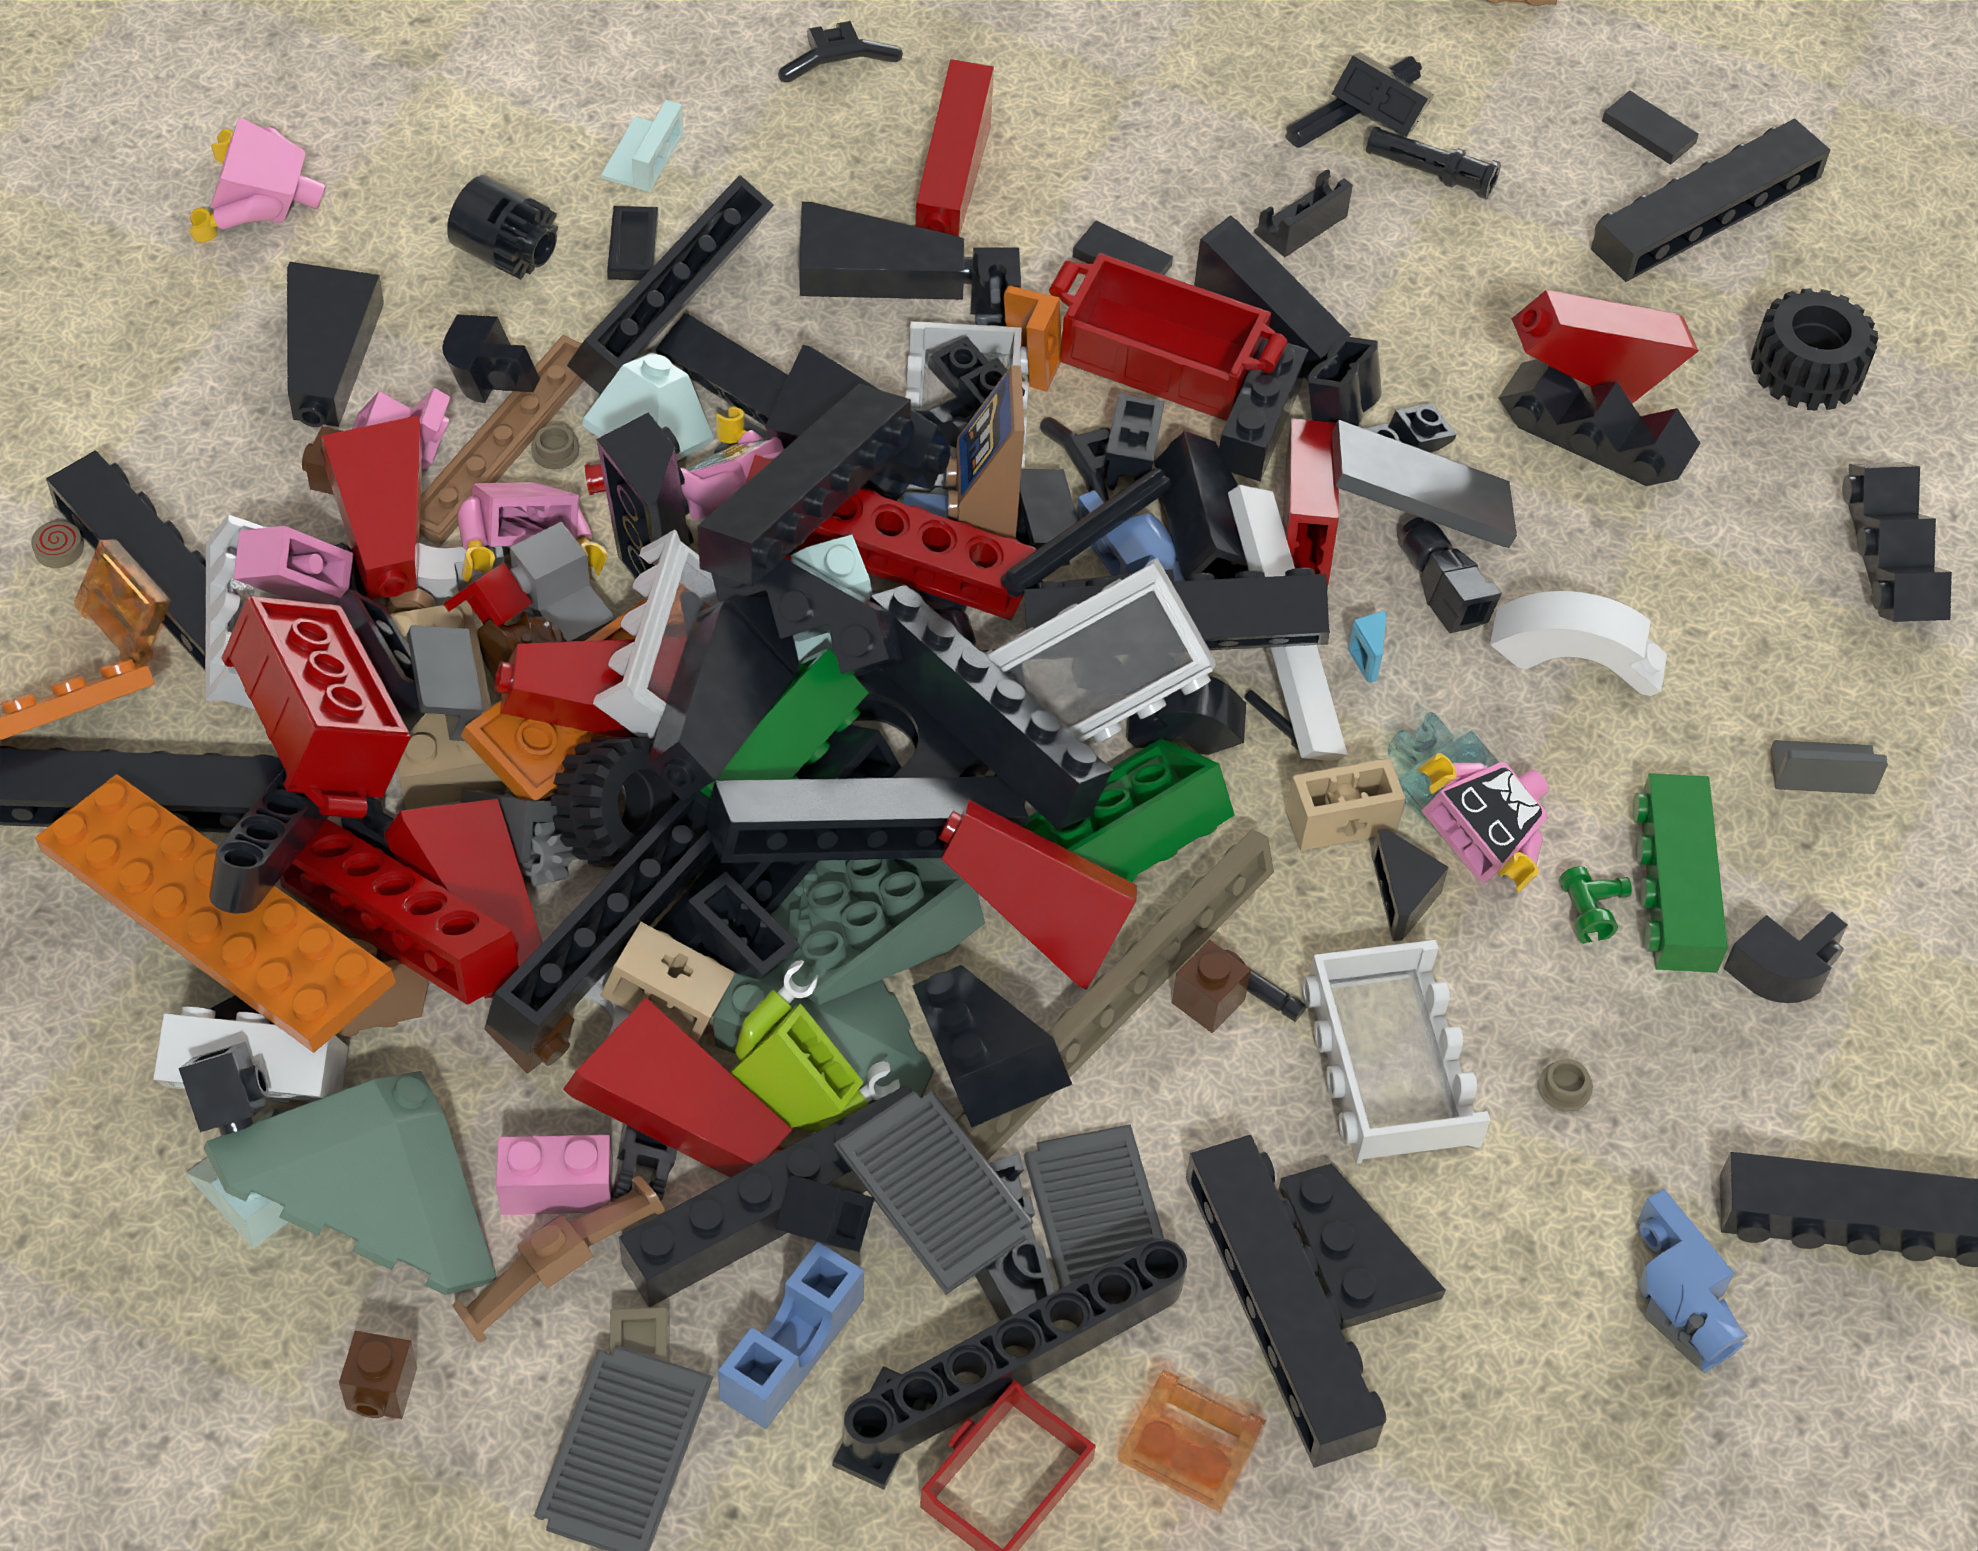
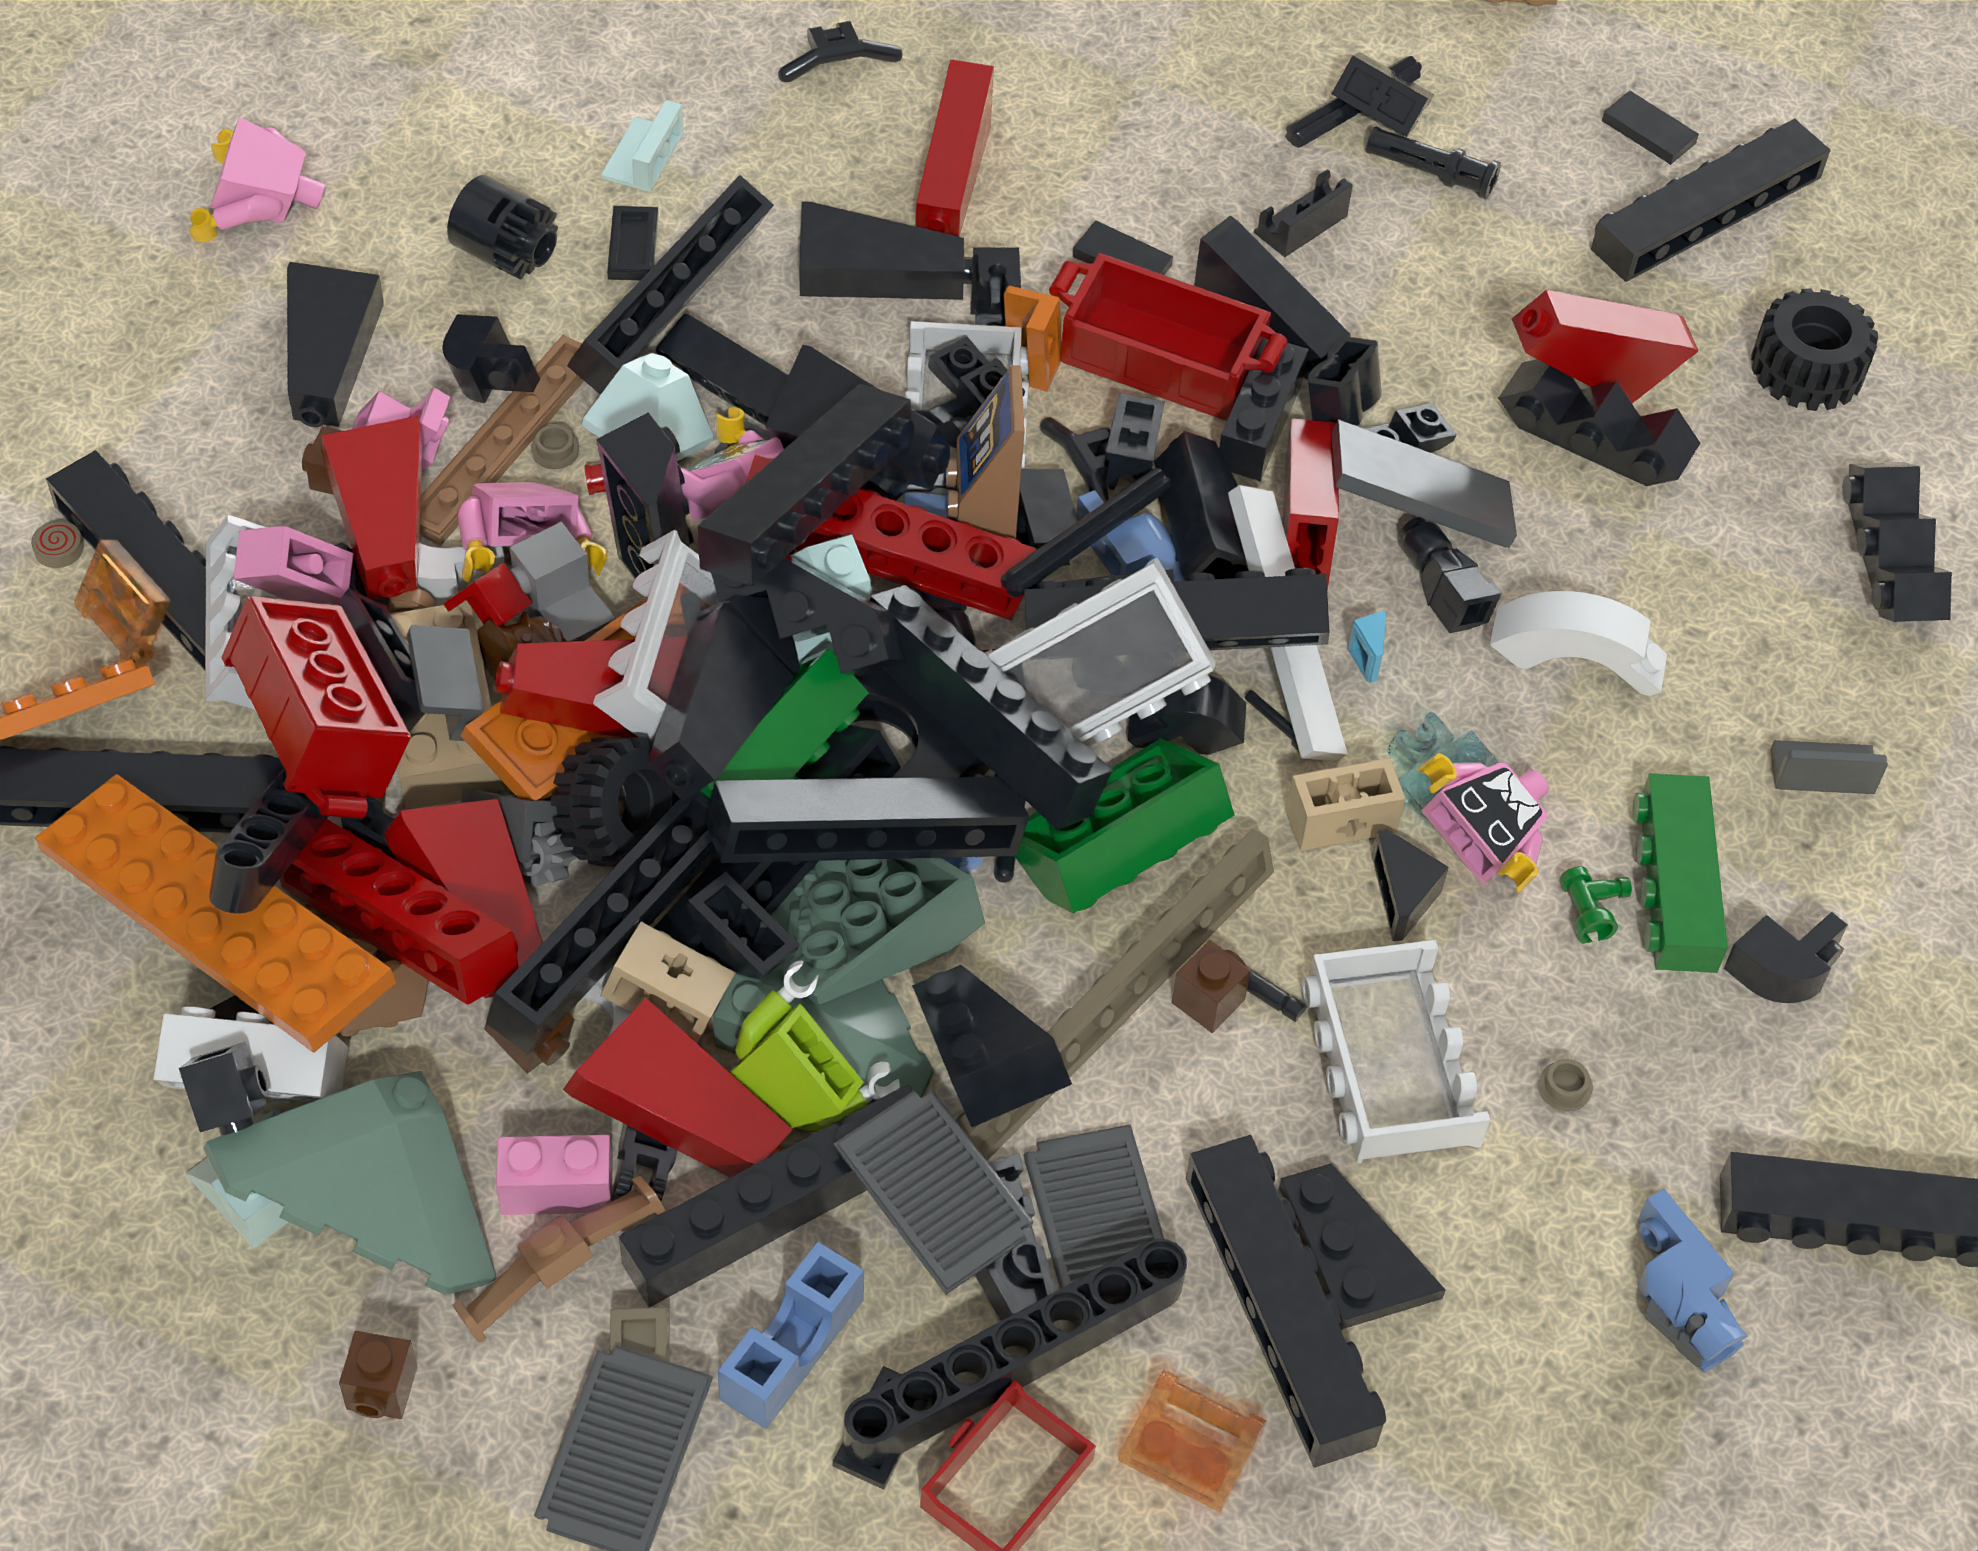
black panel [775,1175,875,1252] -> none
red slope [938,800,1137,990] -> none

